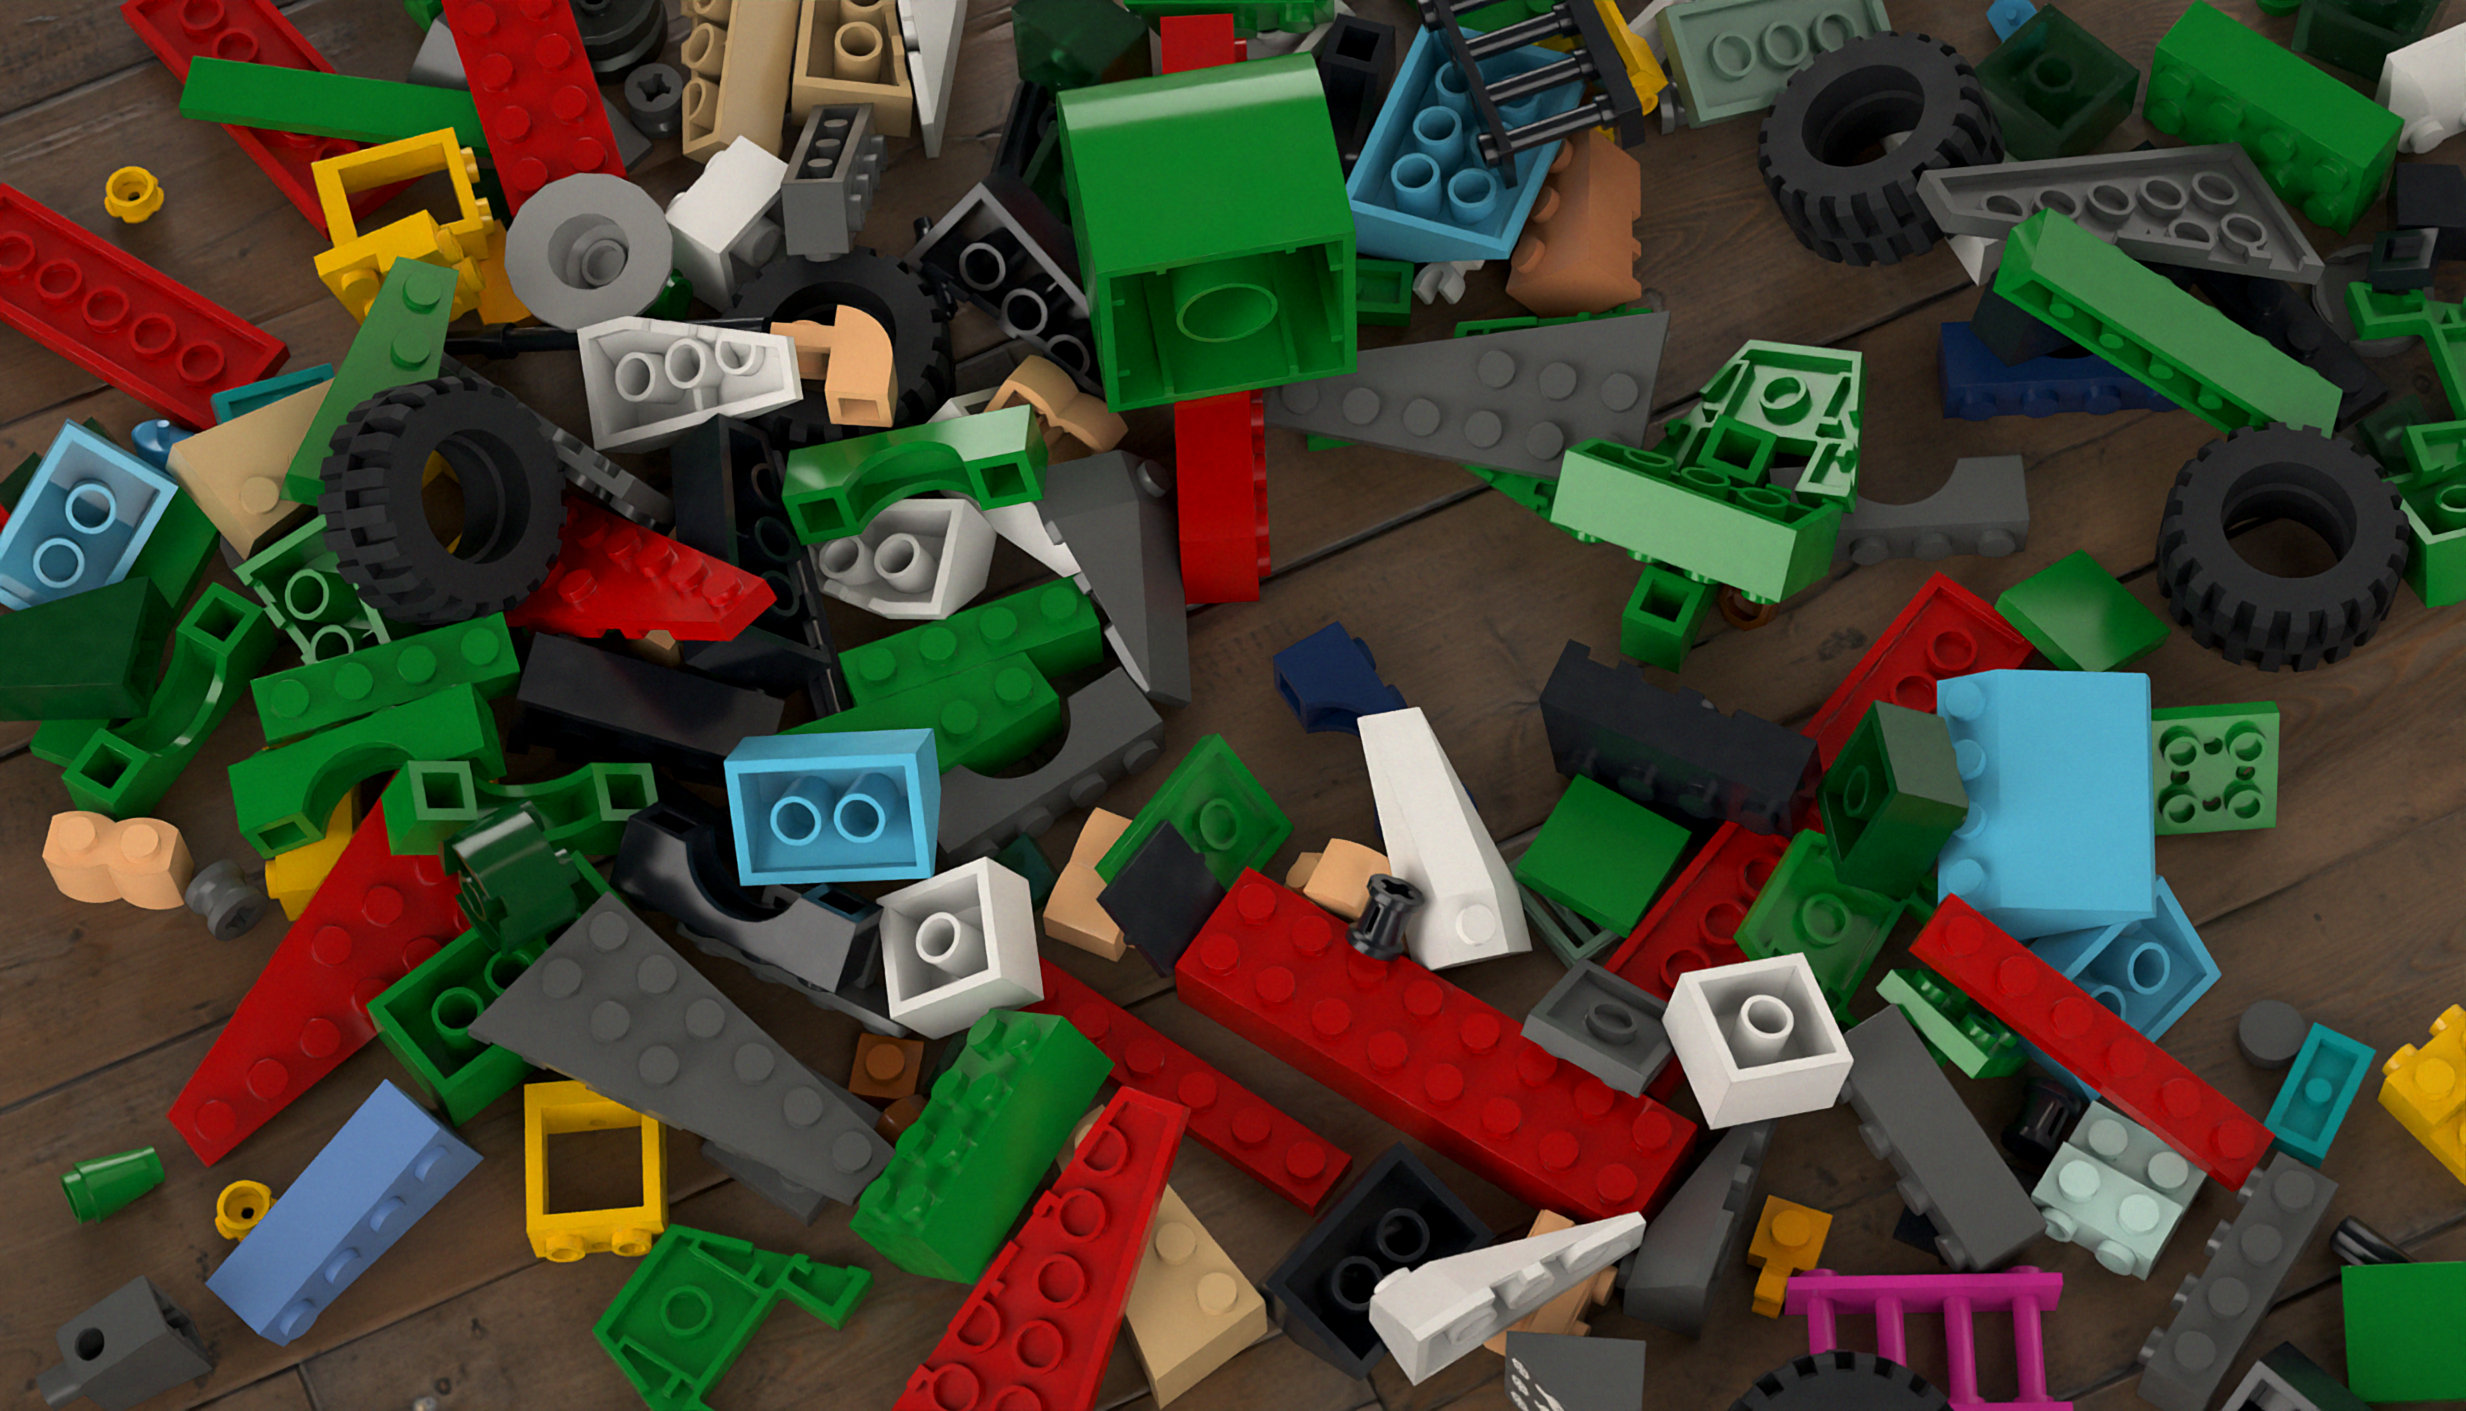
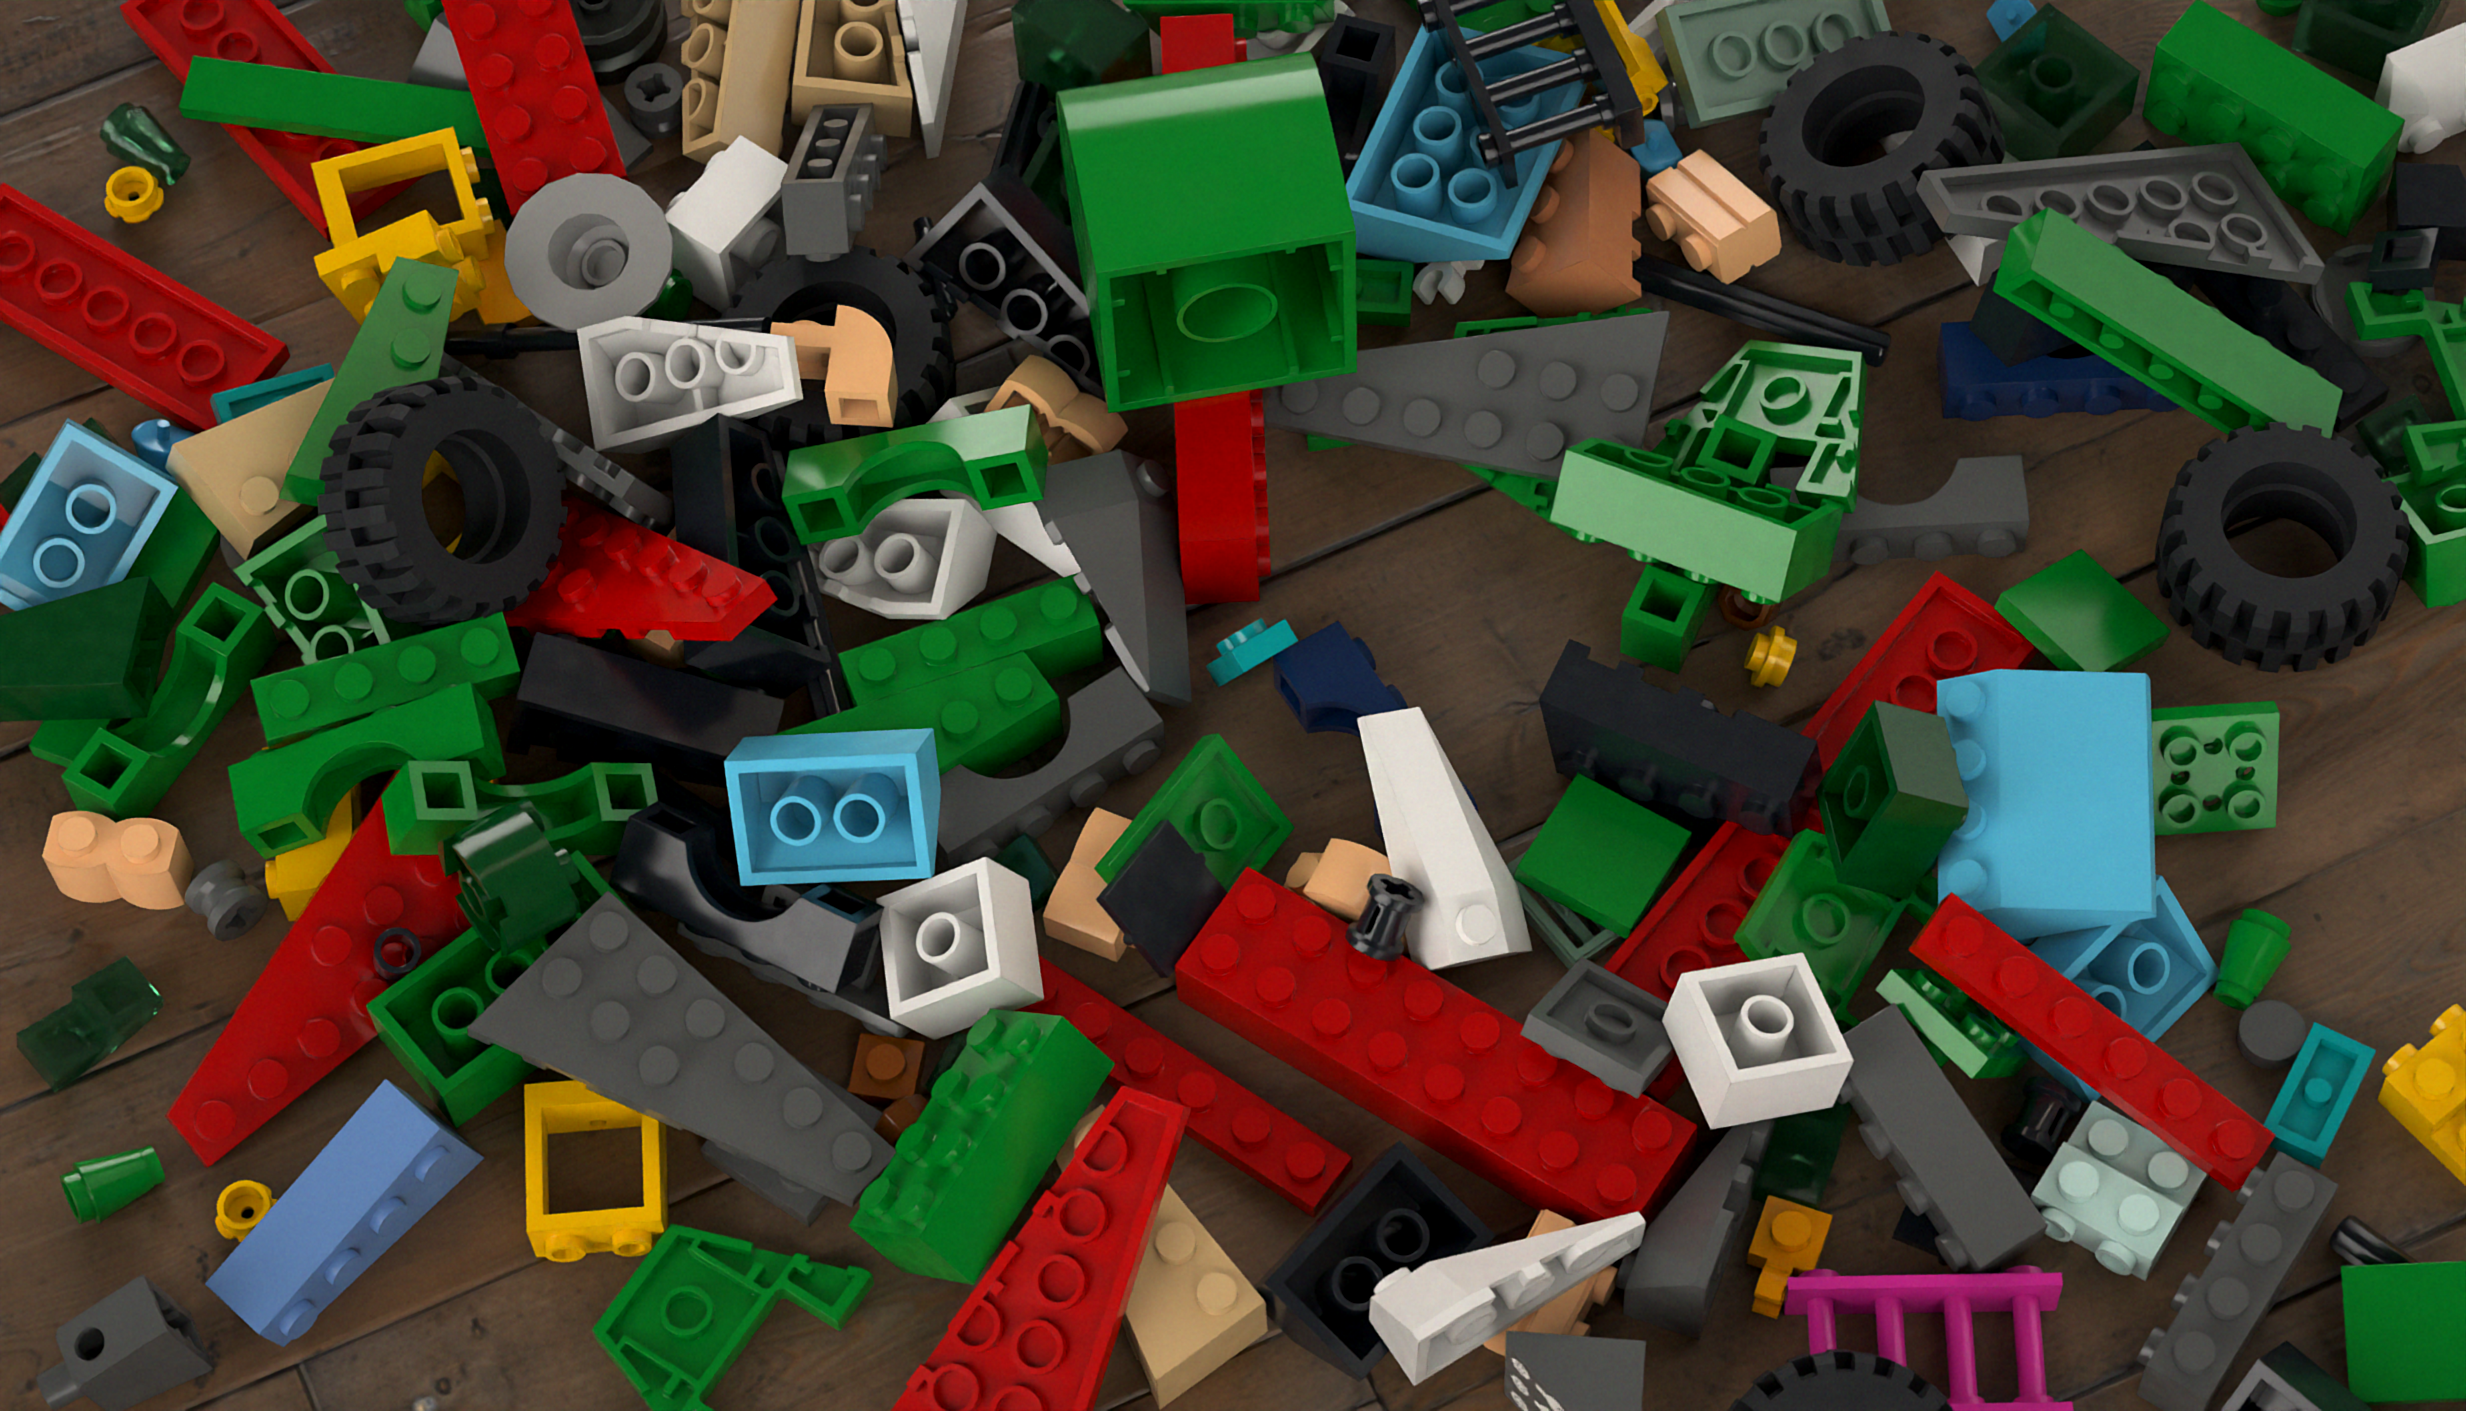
none -> clear green slope [16,955,164,1092]
none -> clear green cone [100,102,191,185]
none -> black hinge [372,927,421,981]
none -> teal plate [1206,618,1298,687]
none -> dark azure piece [1629,119,1683,182]
none -> black axle [1632,252,1891,367]
none -> light nougat brick [1646,149,1782,285]
none -> yellow plate [1744,625,1797,688]
none -> clear green slope [1751,1100,1853,1211]
none -> green cone [2212,908,2292,1011]

